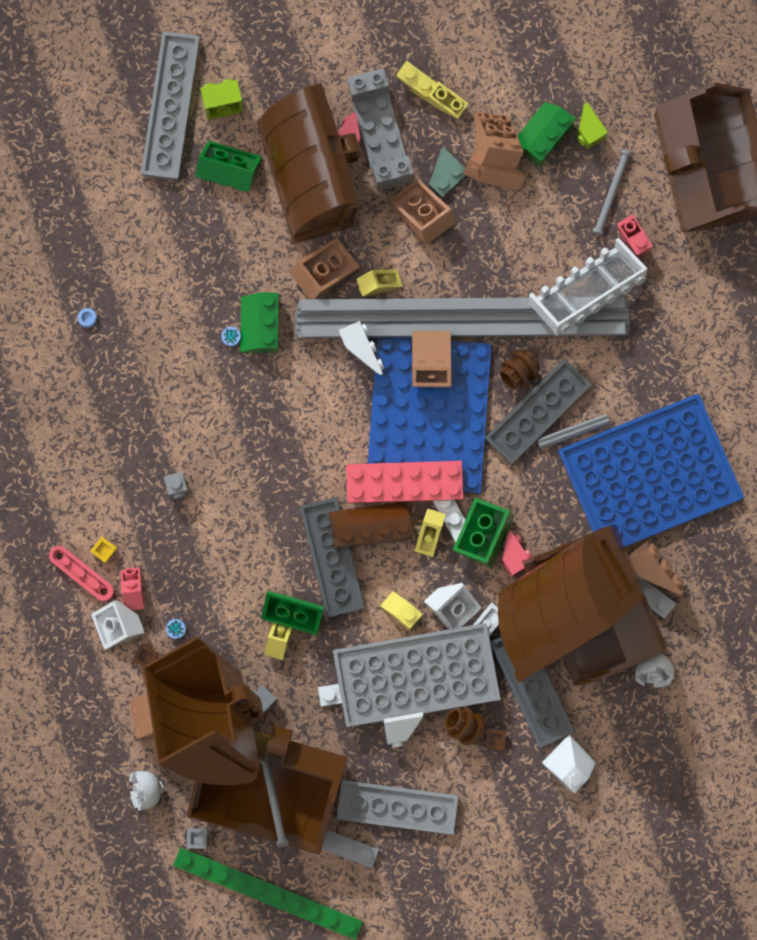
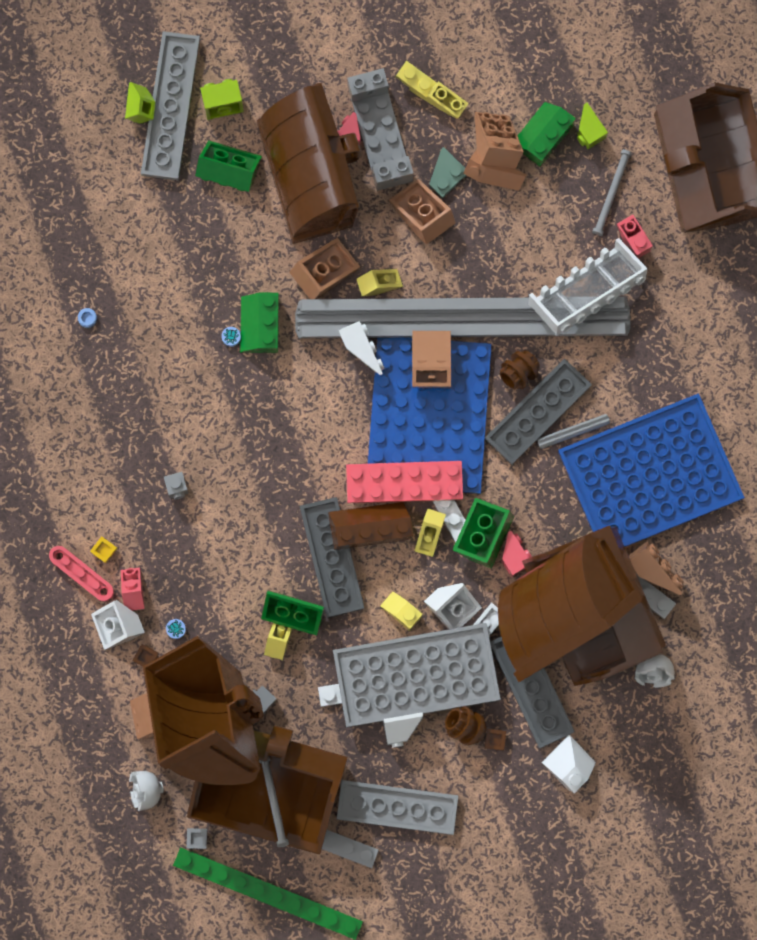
none -> lime slope [125,82,155,124]

